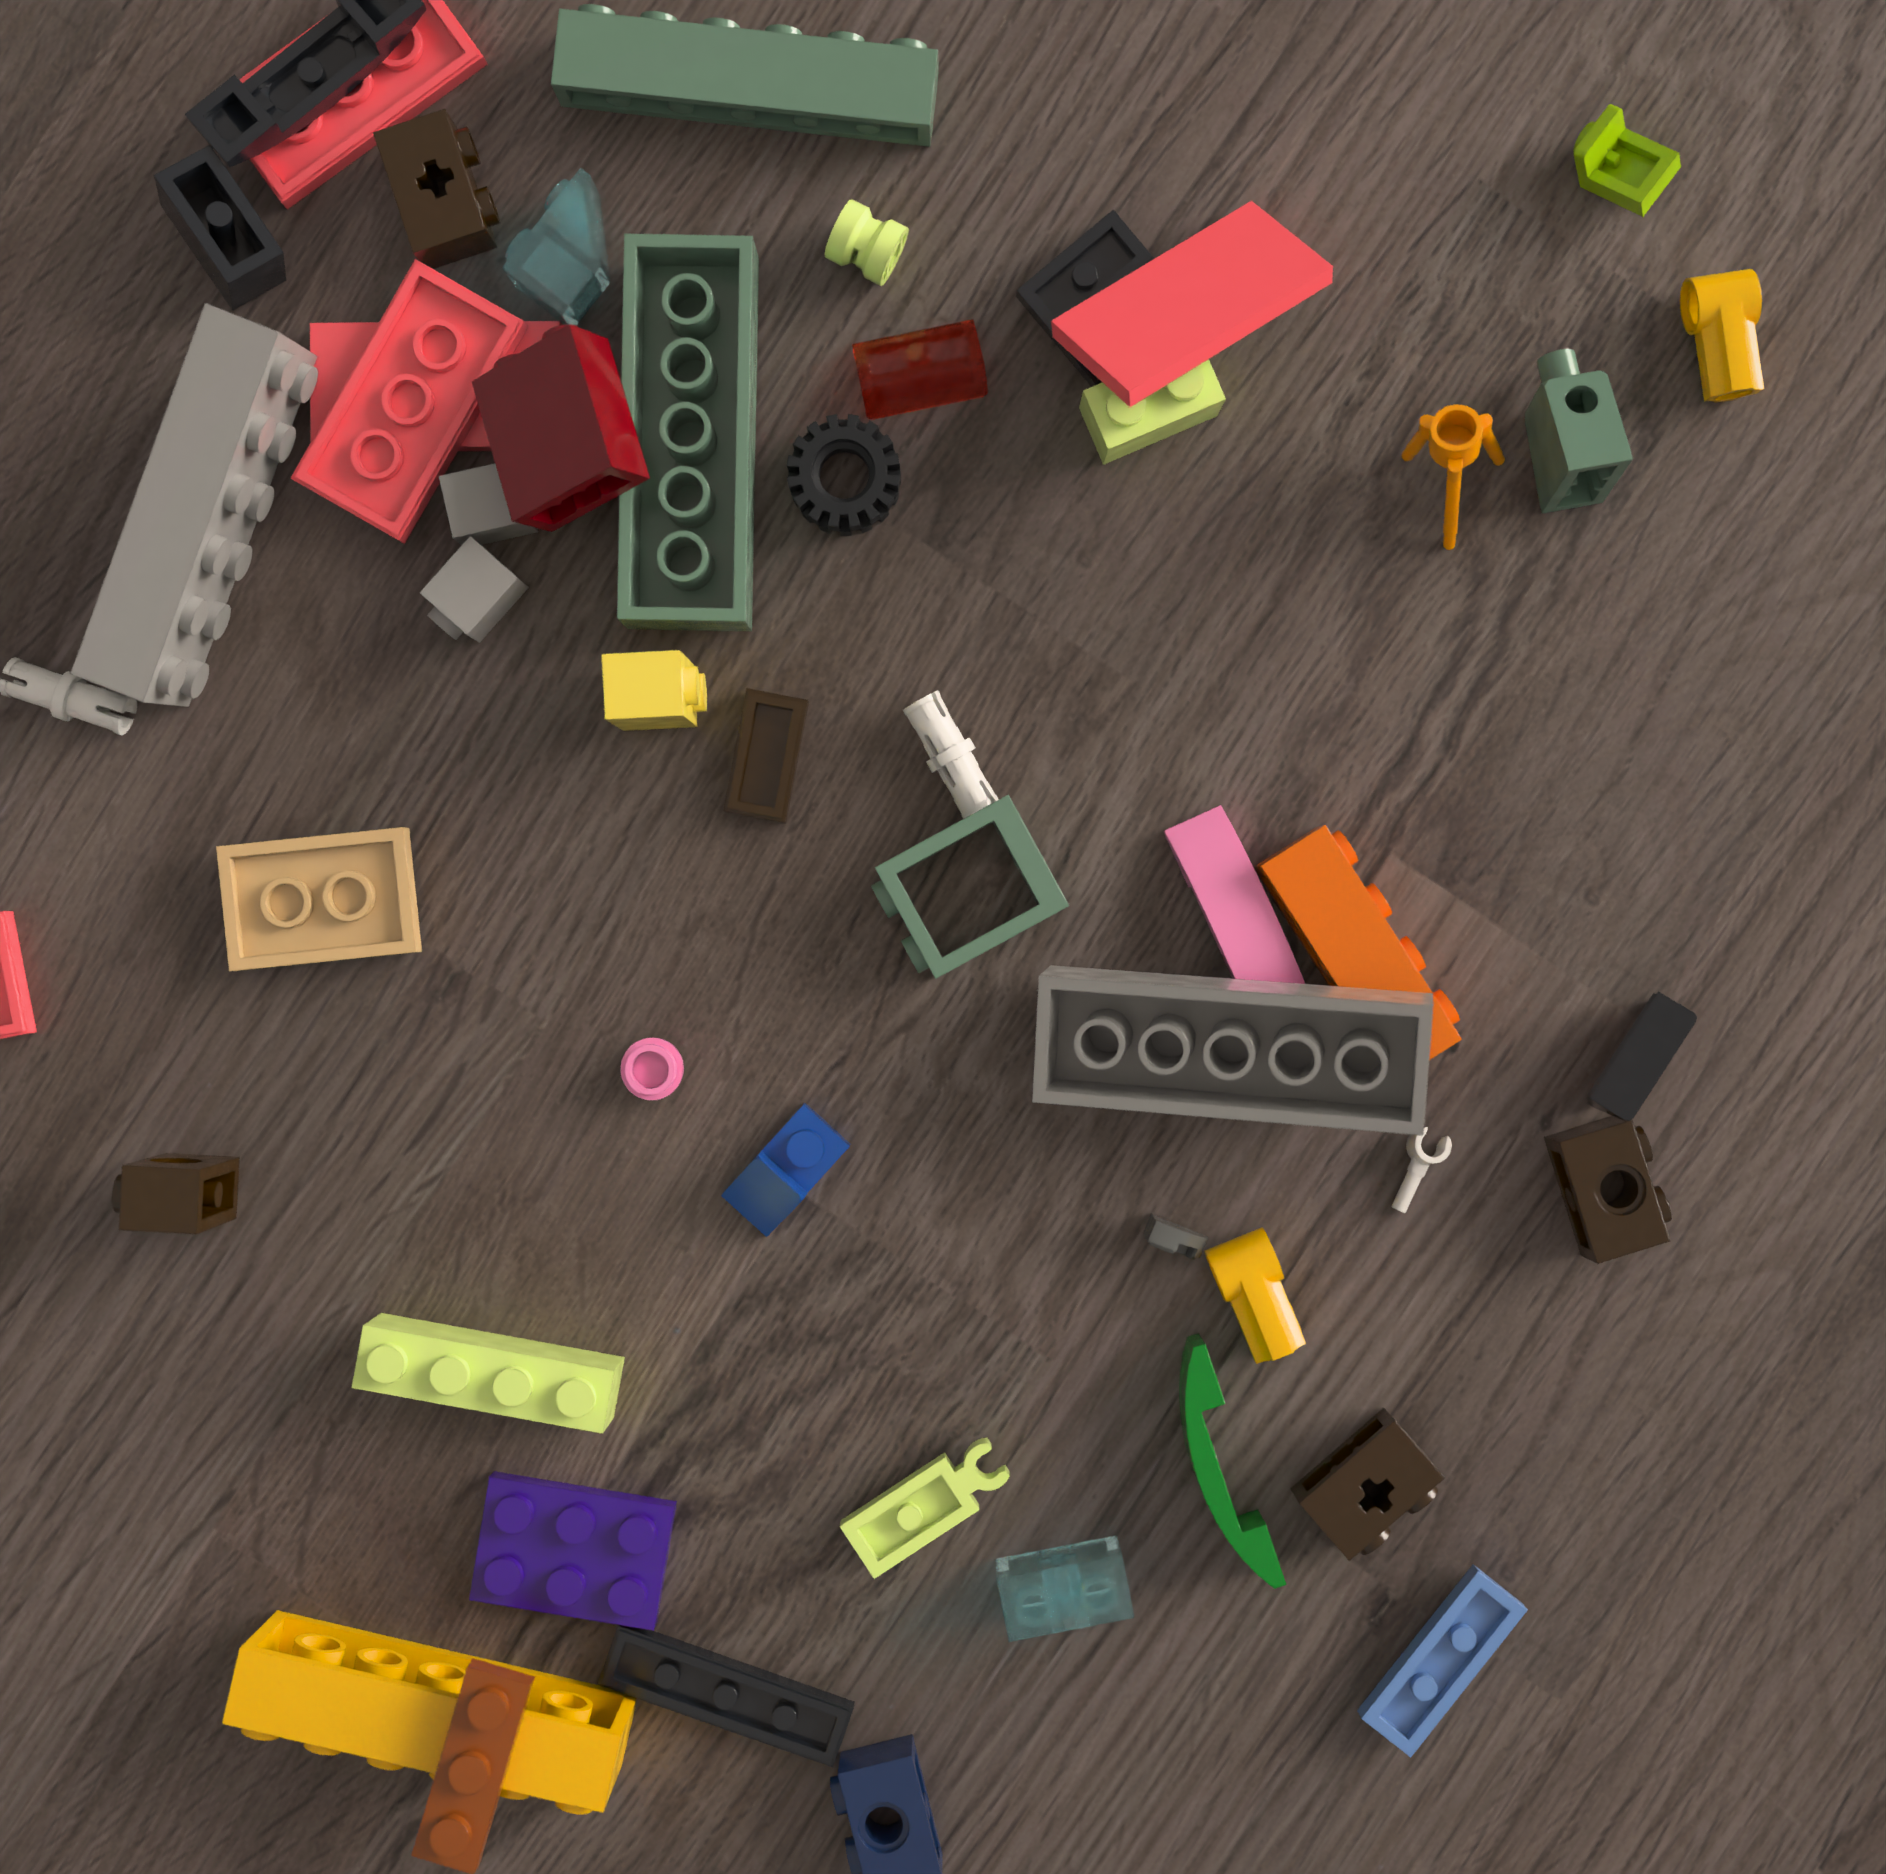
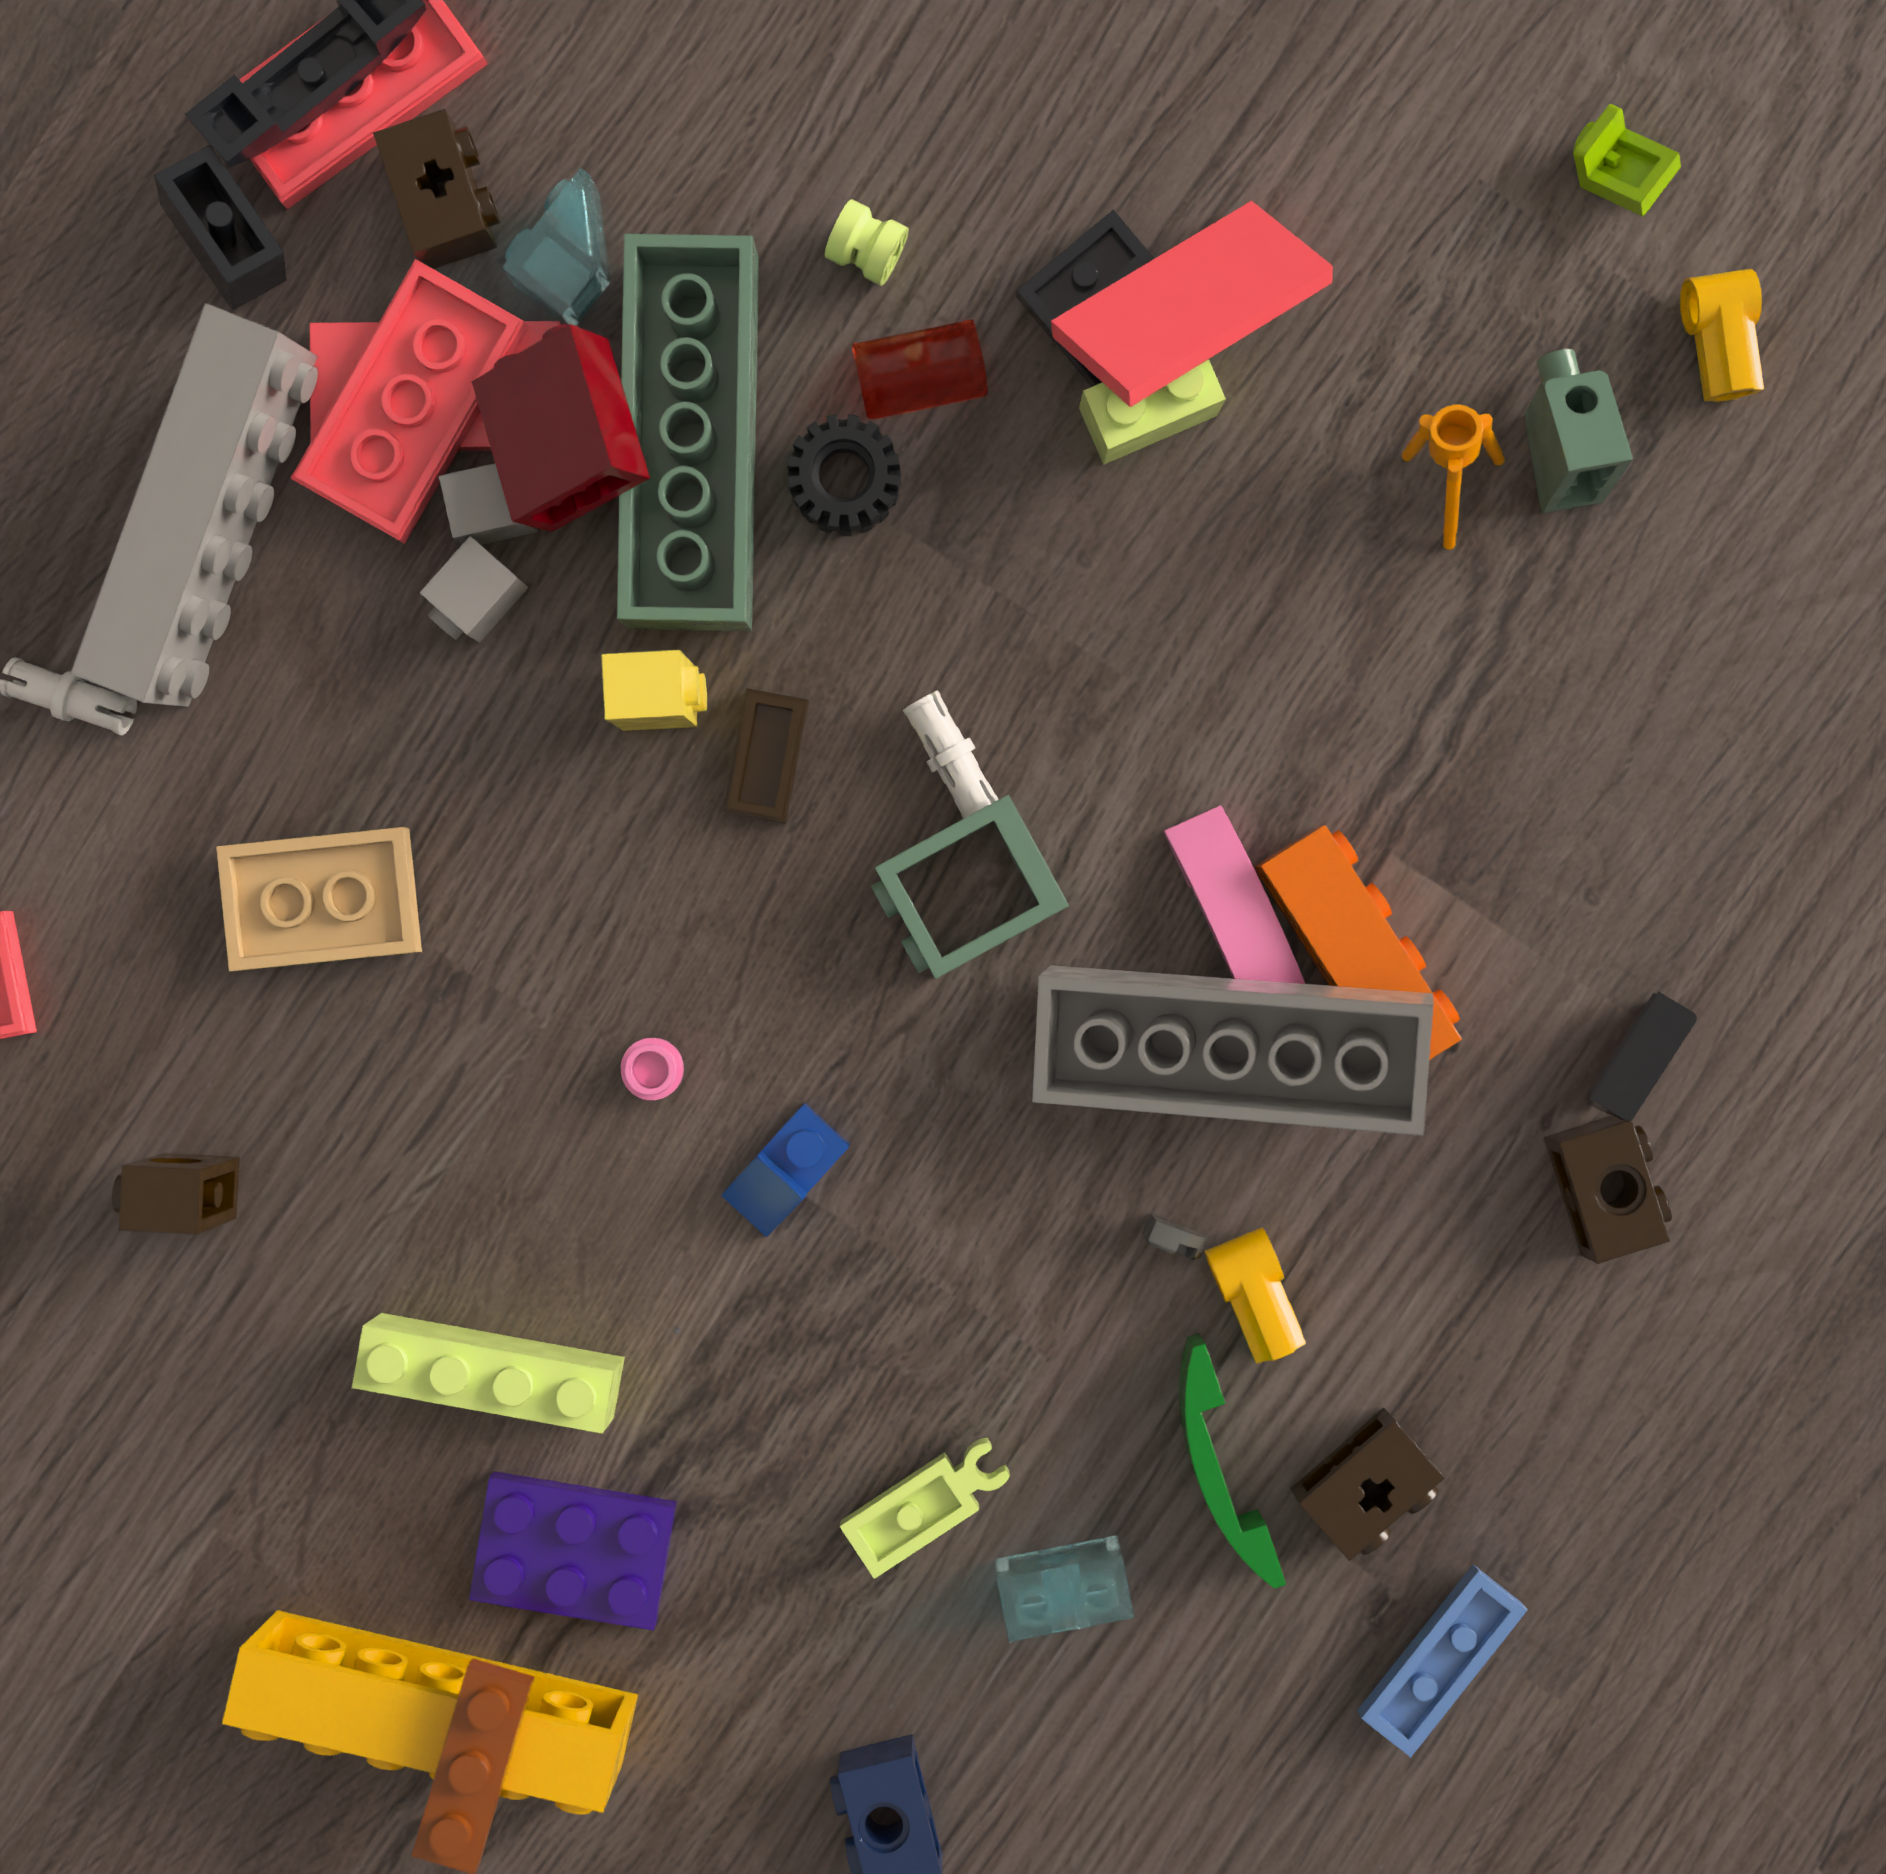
sand green brick [551,4,939,147] -> none
black tile [597,1625,854,1767] -> none
white hand [1391,1127,1452,1213] -> none

